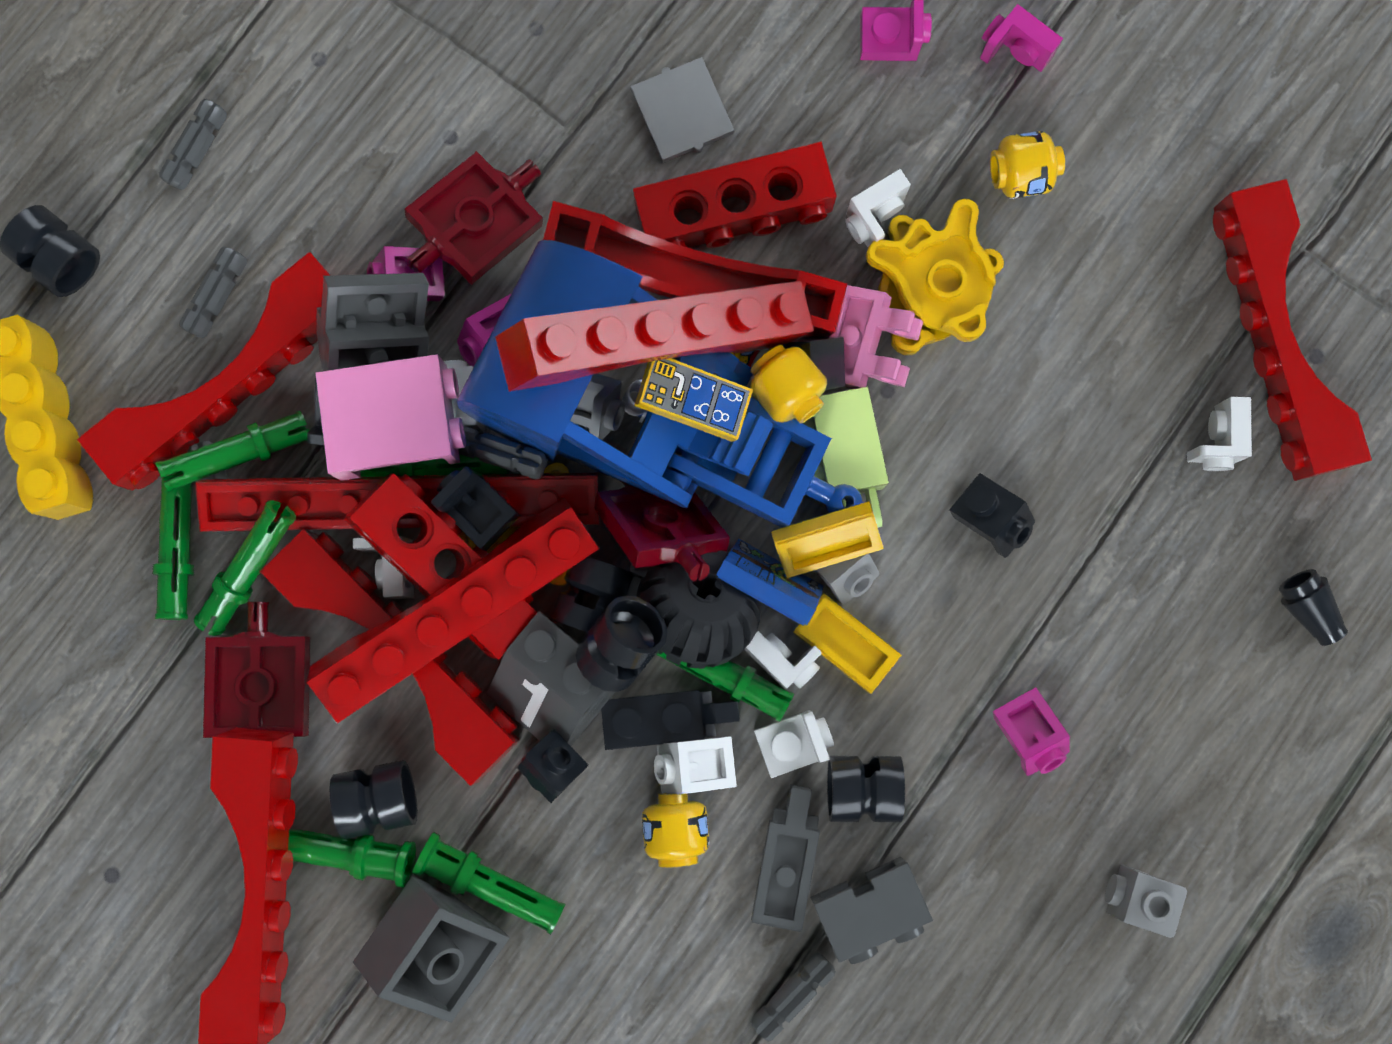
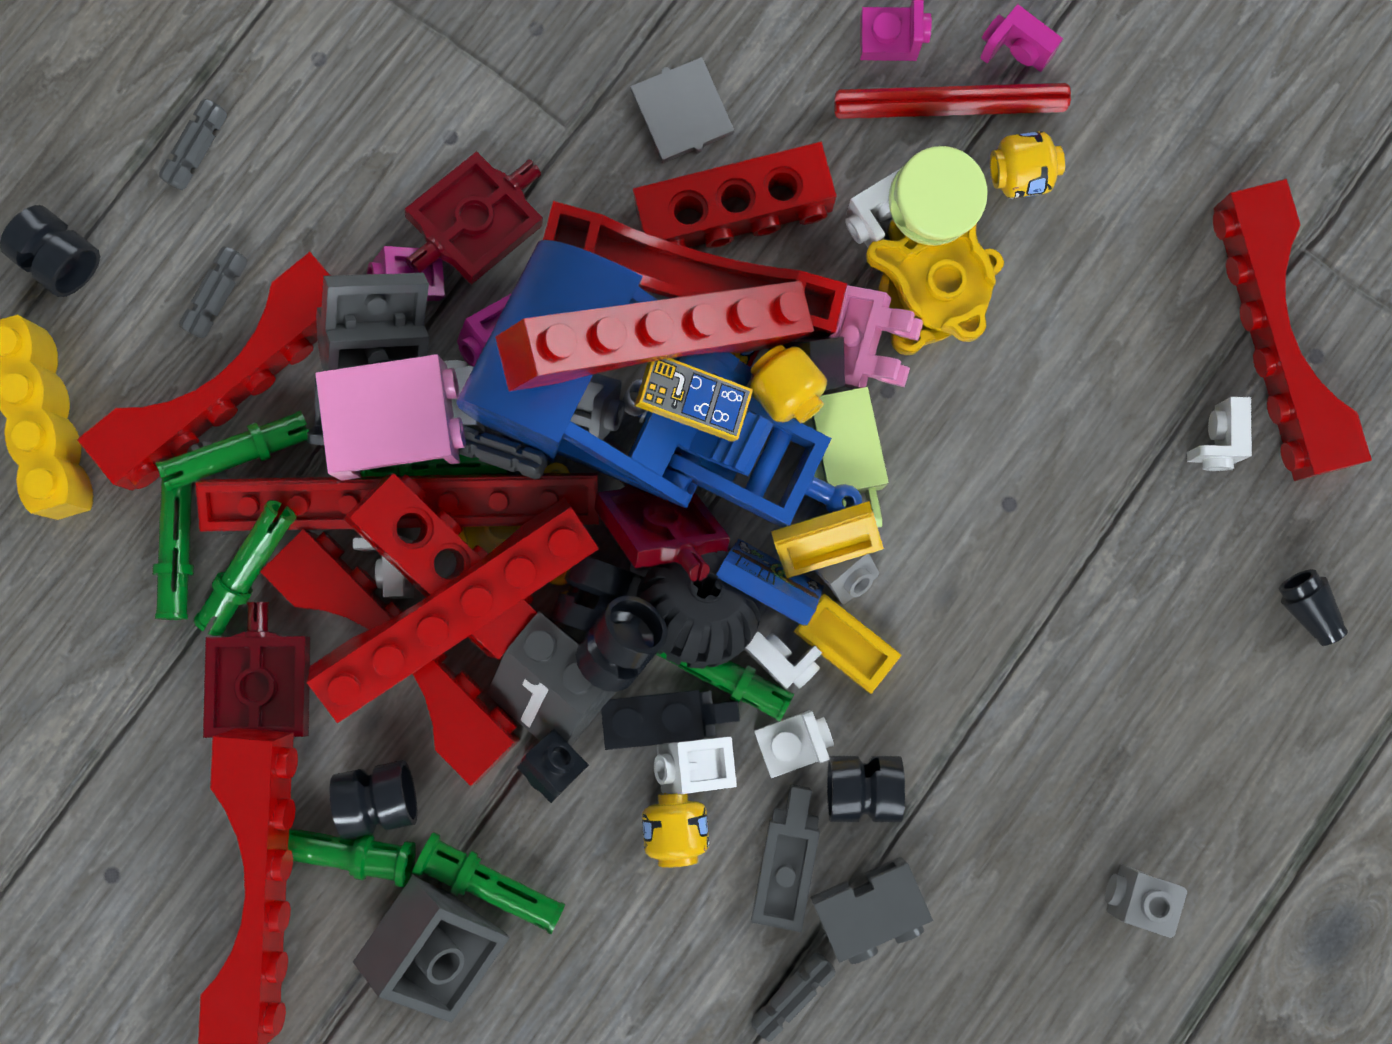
black bracket [431,466,521,551] -> none
black bracket [949,473,1035,558] -> none
dark pink bracket [993,687,1070,776] -> none
none -> red axle [834,83,1071,119]
none -> yellowish green head [888,146,988,246]

